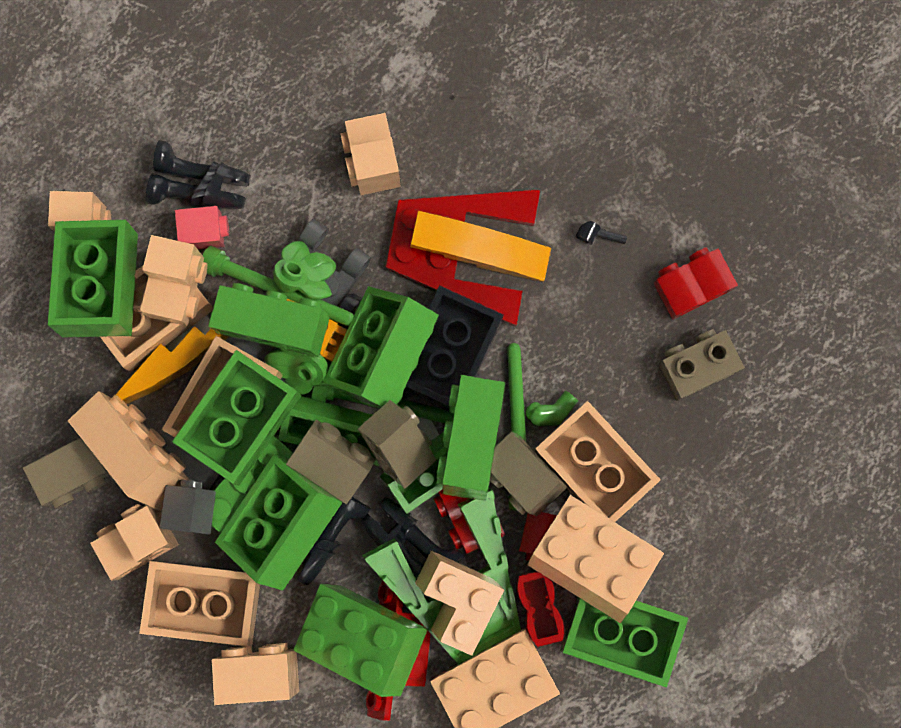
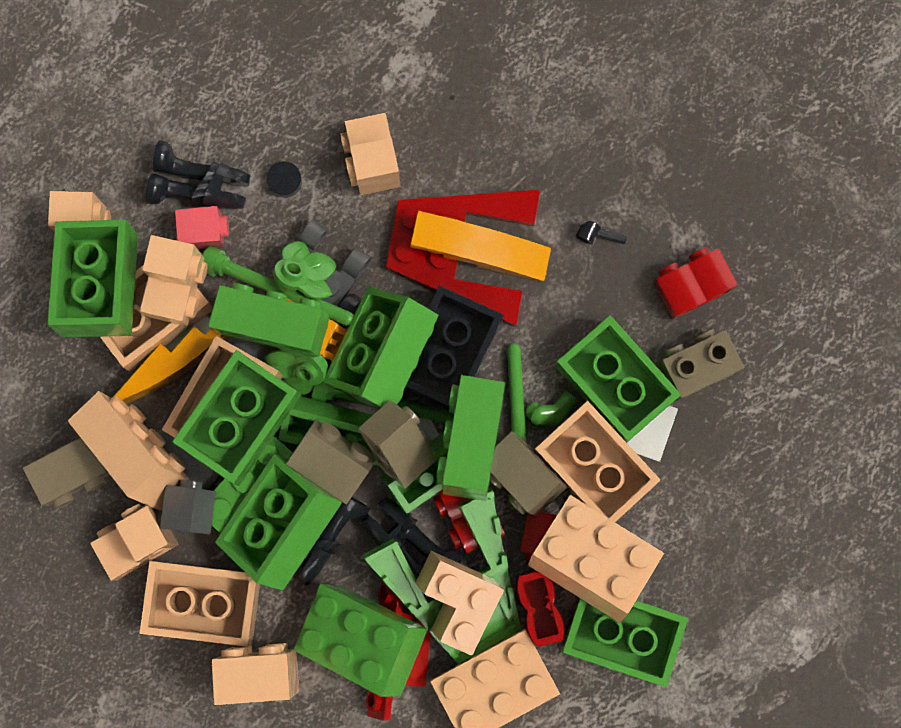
none -> black tile [267,161,302,198]
none -> bright green brick [555,315,681,443]
none -> white sticker [627,406,678,462]

